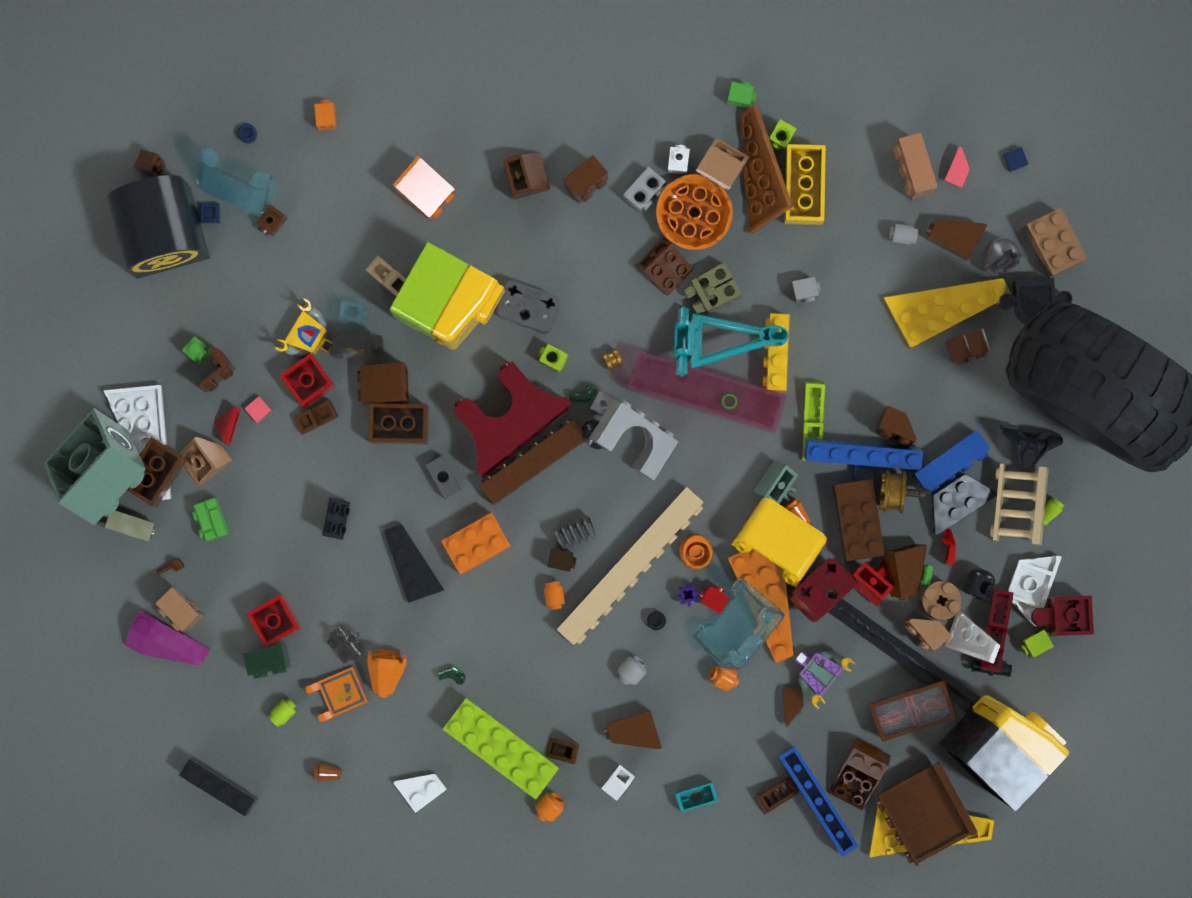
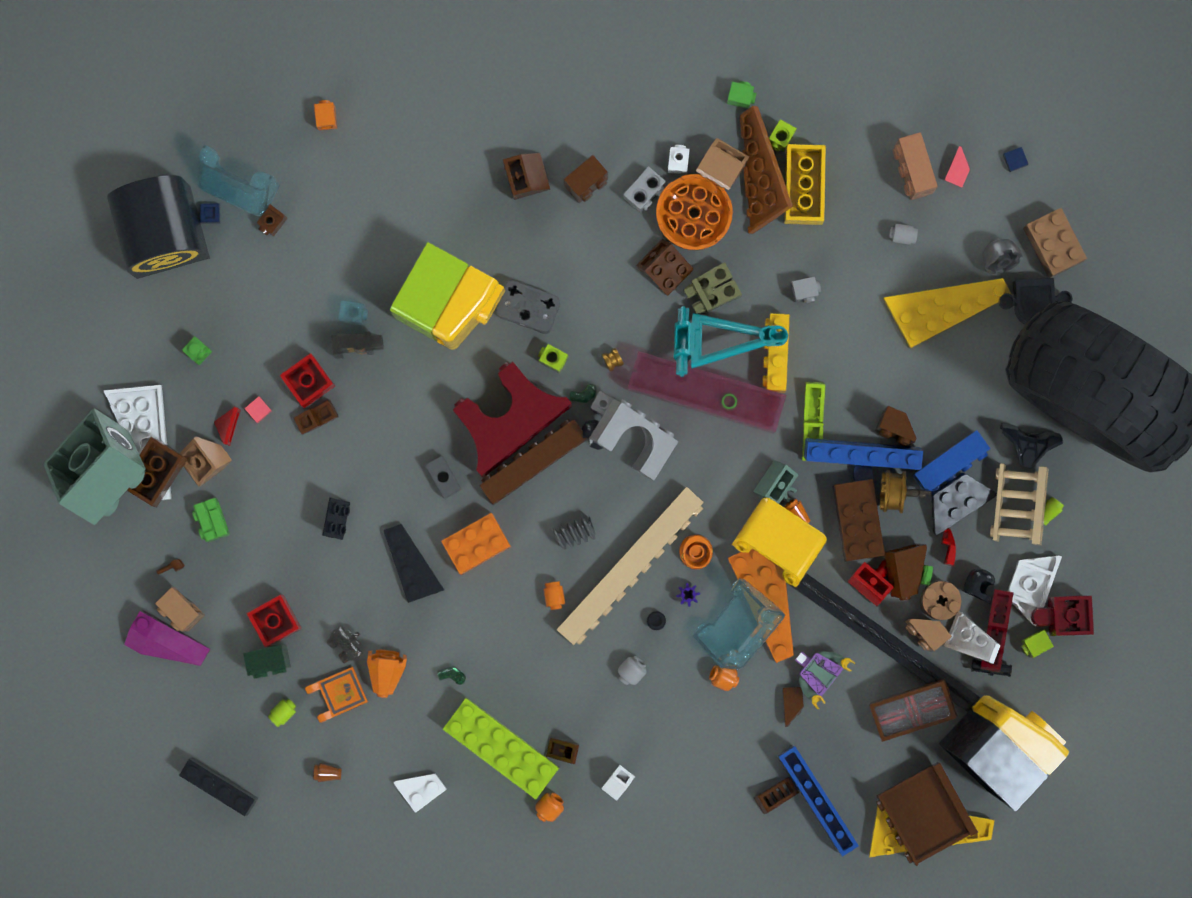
olive slope [97,510,155,542] -> none
reddish brown slope [134,150,166,177] -> none
reddish brown bracket [197,347,236,392] -> none
dark blue tile [238,124,257,144] -> none
torso [273,298,334,357] -> none
reddish brown slope [357,362,409,406] -> none
tan brick [365,255,406,297] -> none
reddish brown brick [369,403,429,445] -> none
slope [393,156,455,221] -> none
dark brown brick [547,548,577,572] -> none
reddish brown slope [604,710,662,749] -> none
teal piece [675,782,718,813] -> none
red brick [699,585,730,615] -> none
dark red axle [790,558,856,622] -> none
reddish brown slope [828,737,891,810] -> none
reddish brown slope [926,220,987,261] -> none
reddish brown brick [945,329,991,365] -> none

